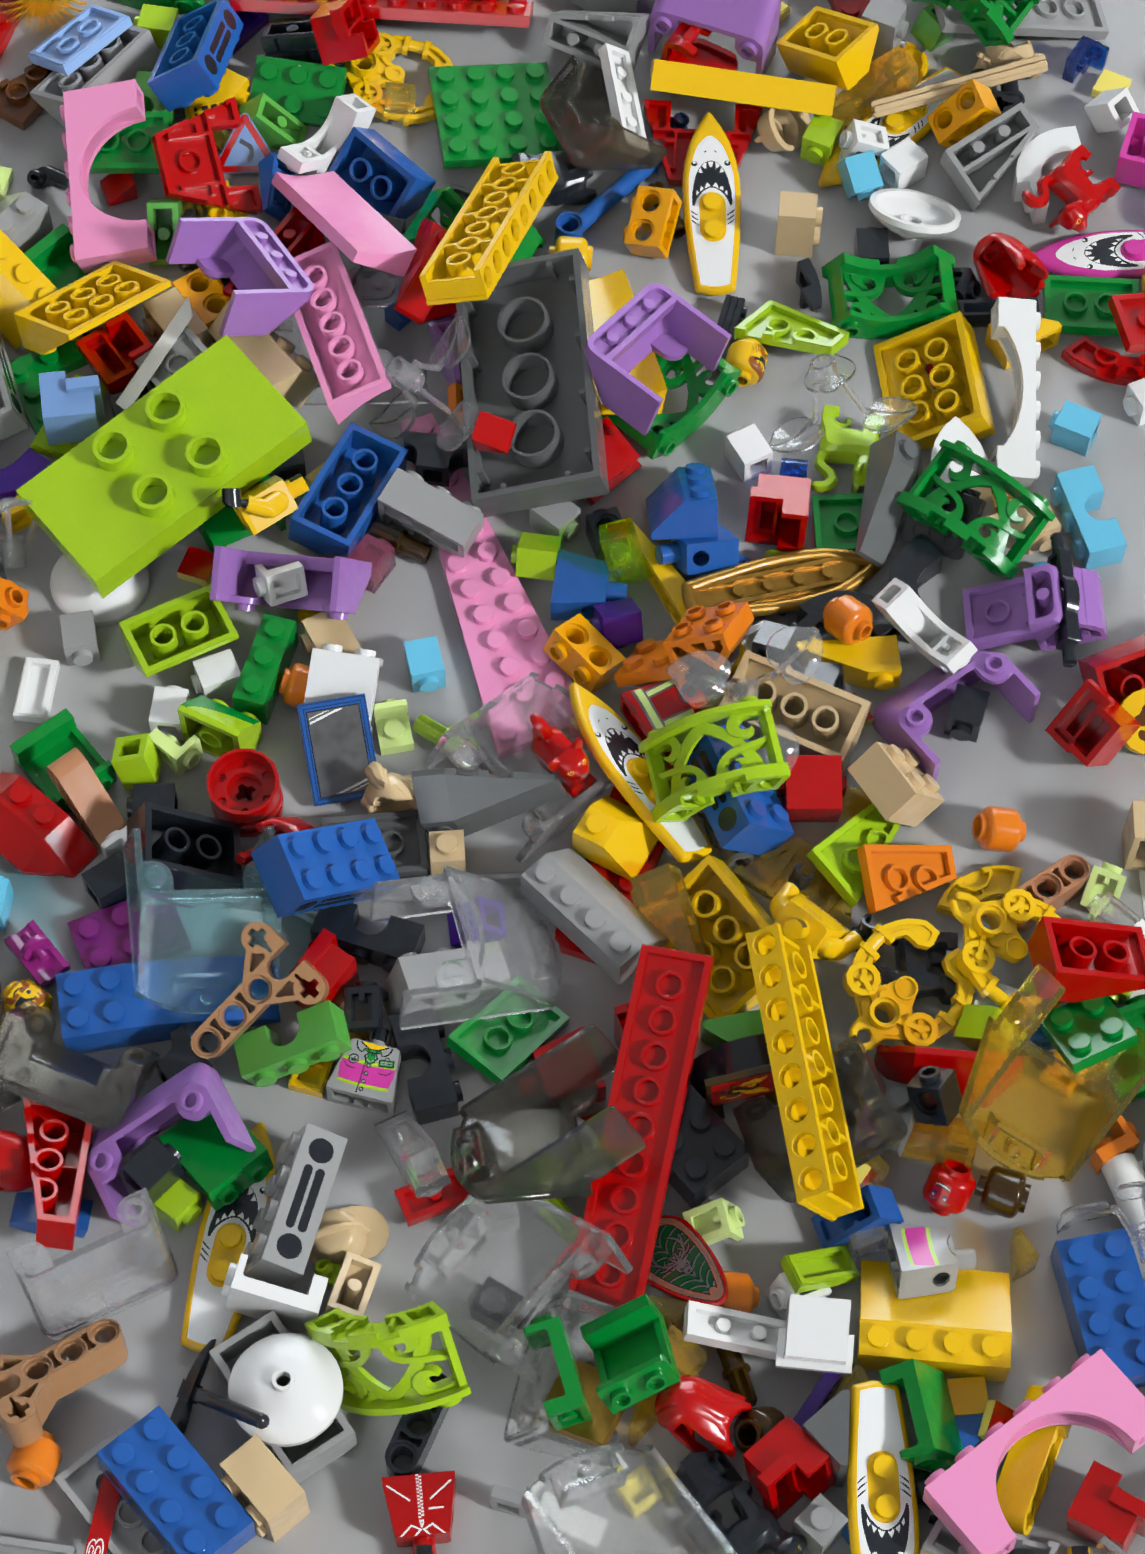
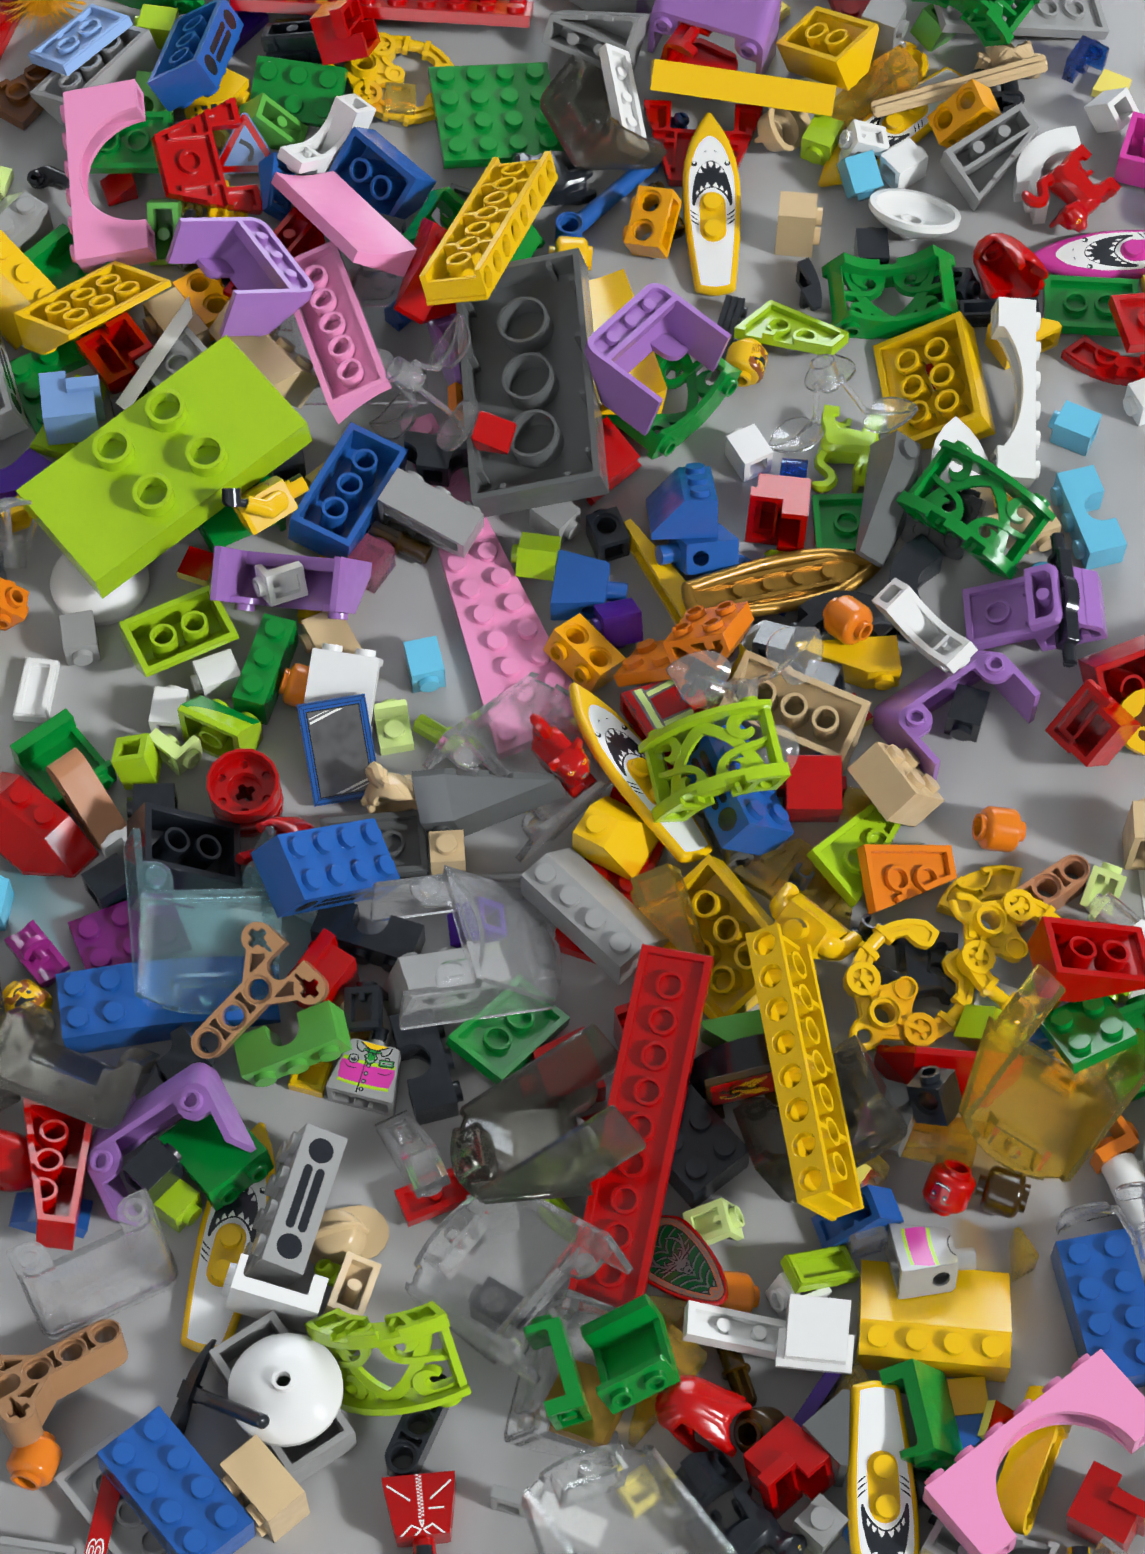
clear neon green slope [599,517,650,584] -> none

